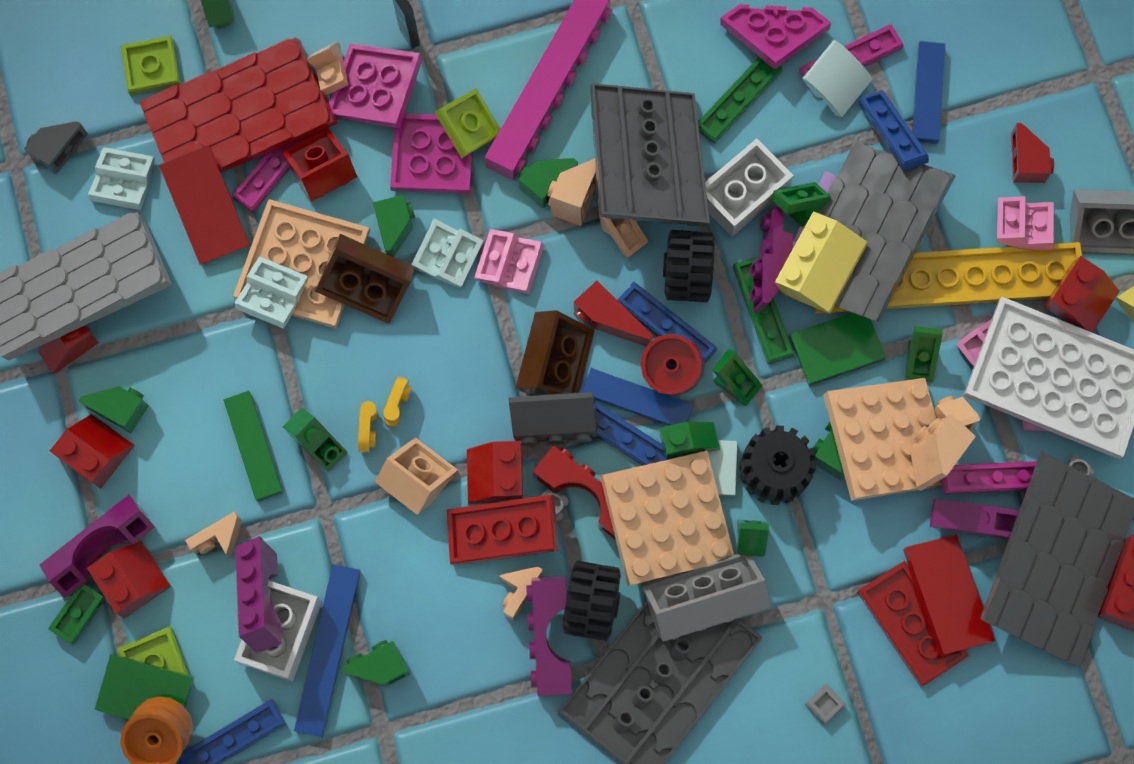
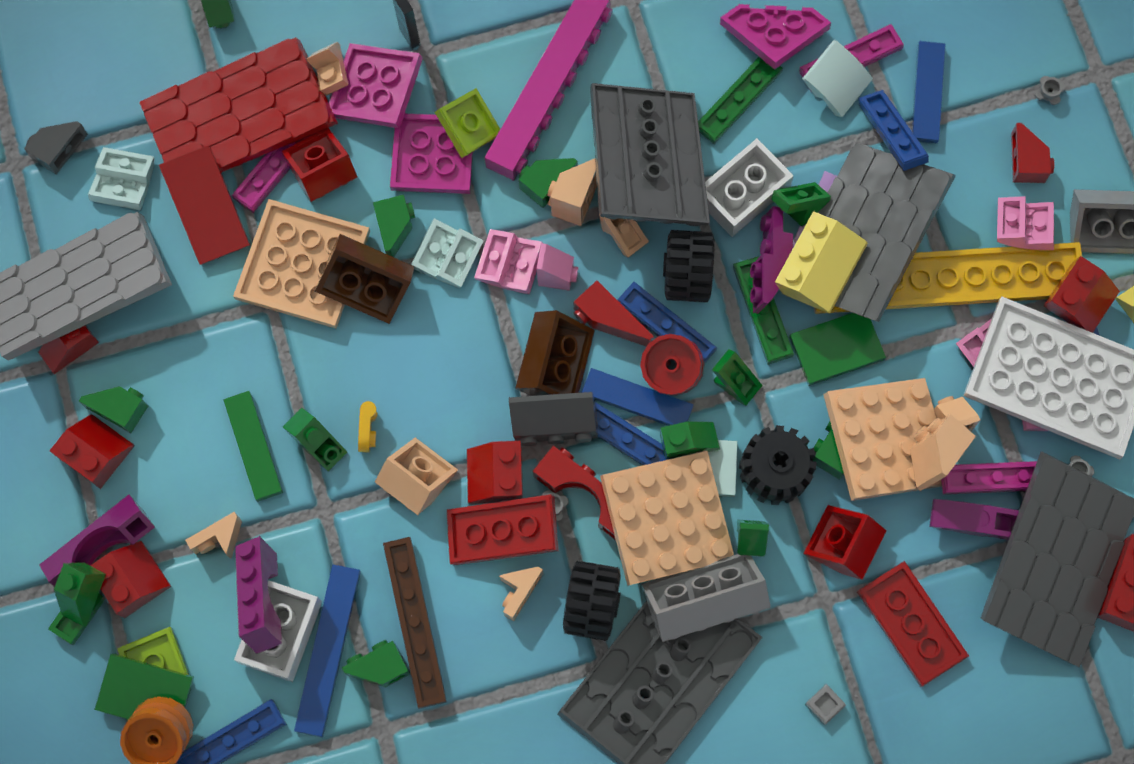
lime tile [121,35,181,96] -> none
light aqua slope [235,256,308,329] -> none
yellow plate [383,376,412,428] -> none
magenta arch [526,576,572,696] -> none
red tile [903,534,995,657] -> none
green slope [906,326,943,382] -> none
none -> green slope [54,563,106,626]
none -> reddish brown plate [383,537,447,709]
none -> bright pink slope [537,243,579,291]
none -> red slope [803,505,887,580]
none -> light grey plate [1035,76,1065,105]

